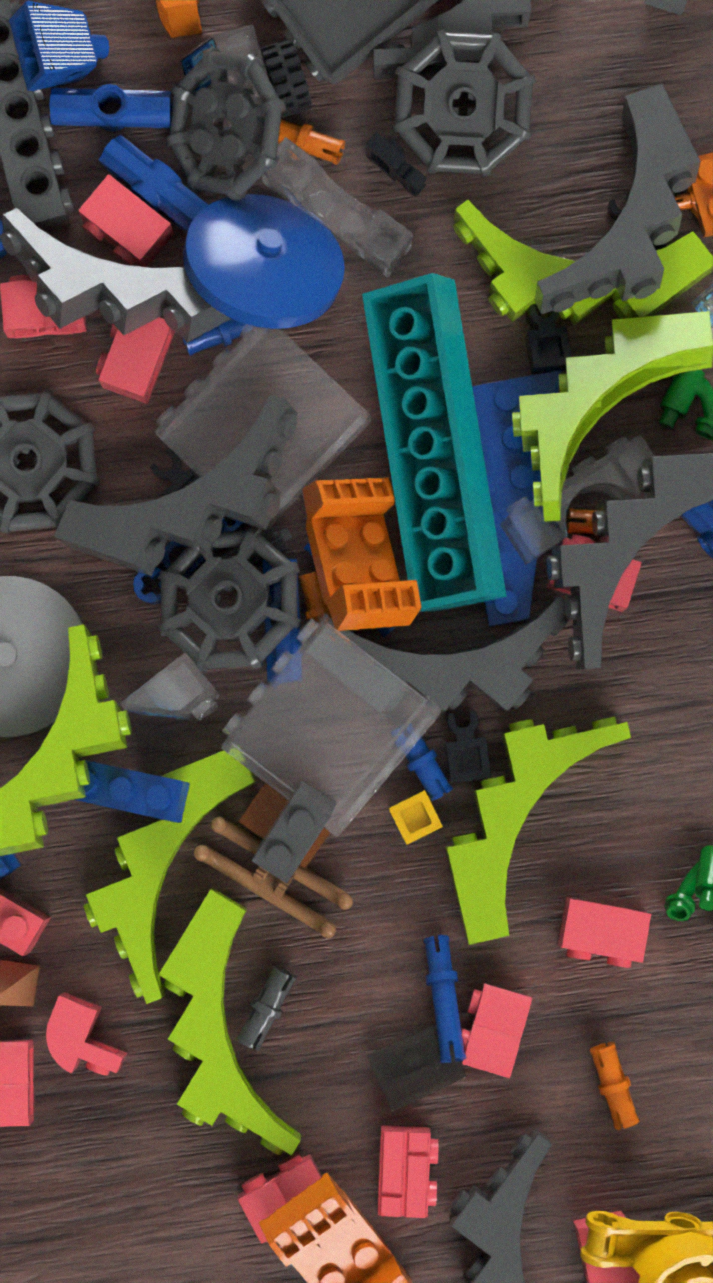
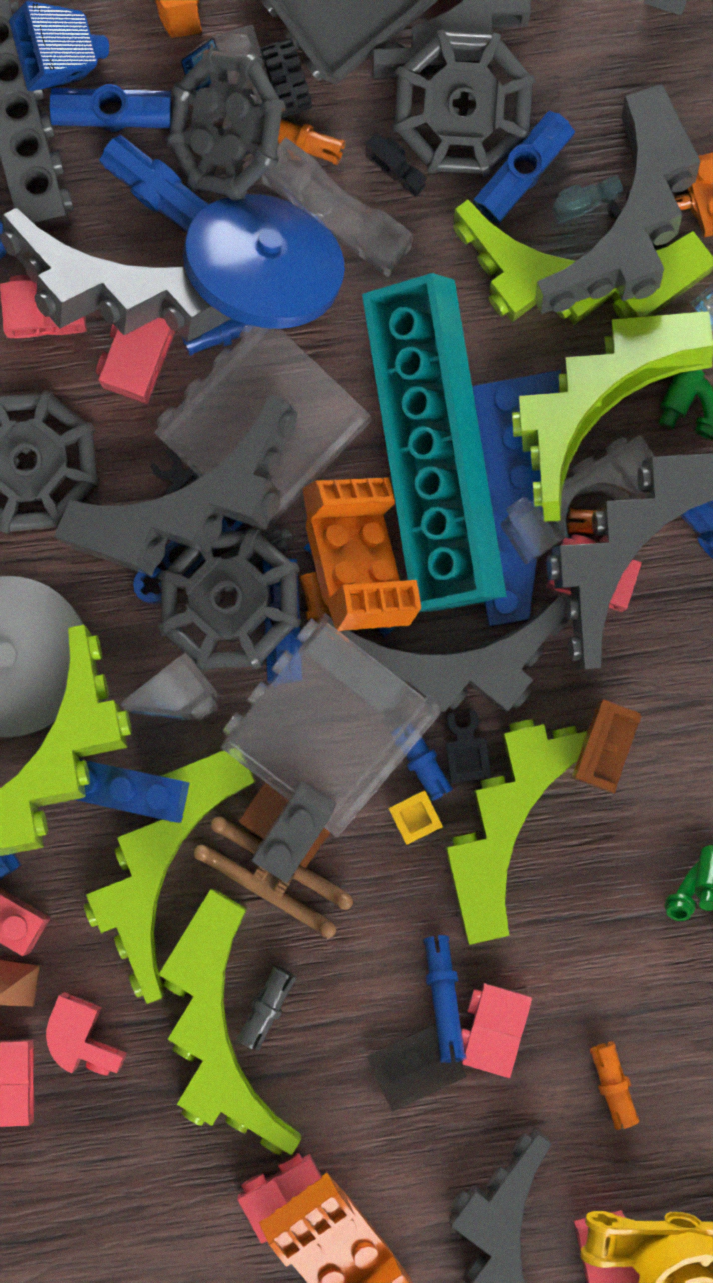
coral brick [78,174,174,267] -> none
coral brick [377,1125,439,1218] -> none
black plate [525,304,572,374] -> none
coral brick [558,897,651,968] -> none
none -> blue piece [473,110,575,225]
none -> clear light blue plate [552,175,624,225]
none -> dark orange hinge [571,699,642,794]

